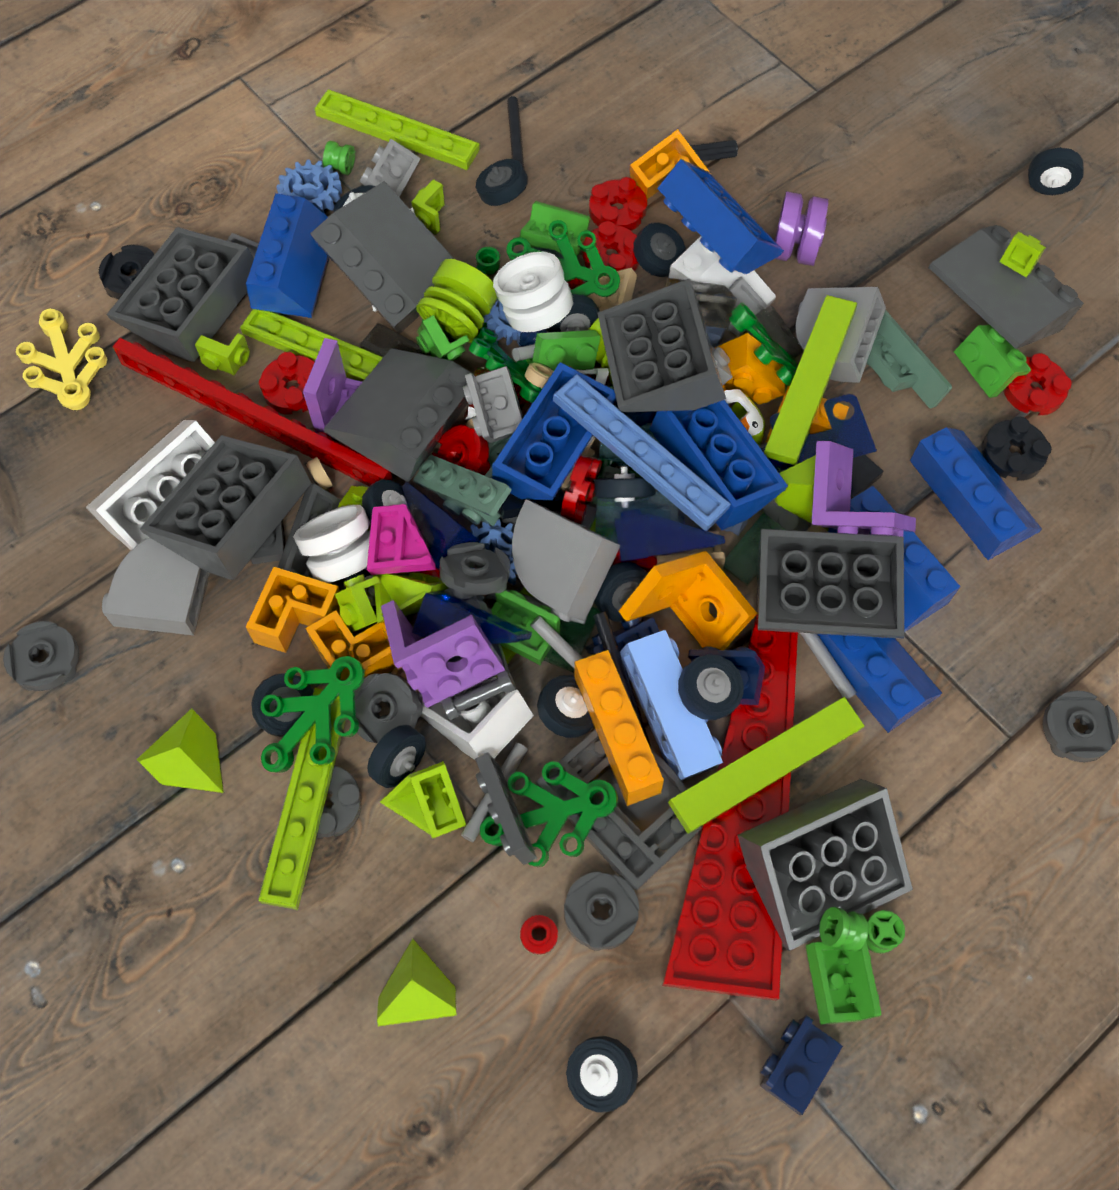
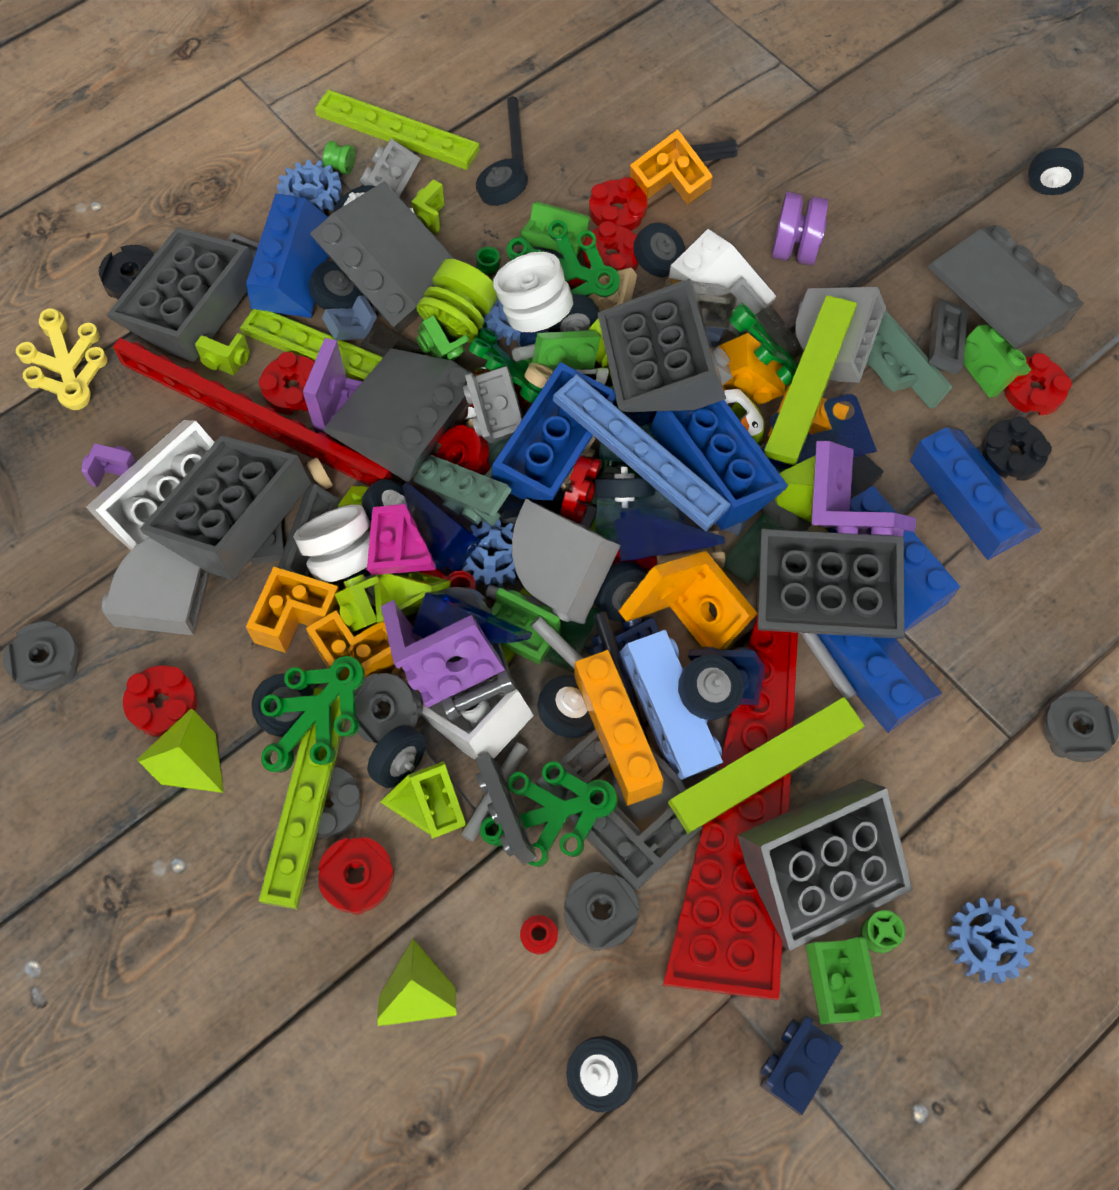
dark grey plate [440,542,510,599] -> none
blue slope [657,159,784,274] -> none
bright green wheel [819,907,868,952] -> none
lime tile [999,232,1046,277] -> none
none -> medium lavender bracket [82,443,136,487]
none -> red plate [123,666,197,737]
none -> black wheel [308,261,363,310]
none -> red plate [318,837,395,915]
none -> sand blue bracket [322,296,377,340]
none -> dark grey plate [928,298,968,375]
none -> medium blue gear [946,898,1034,984]

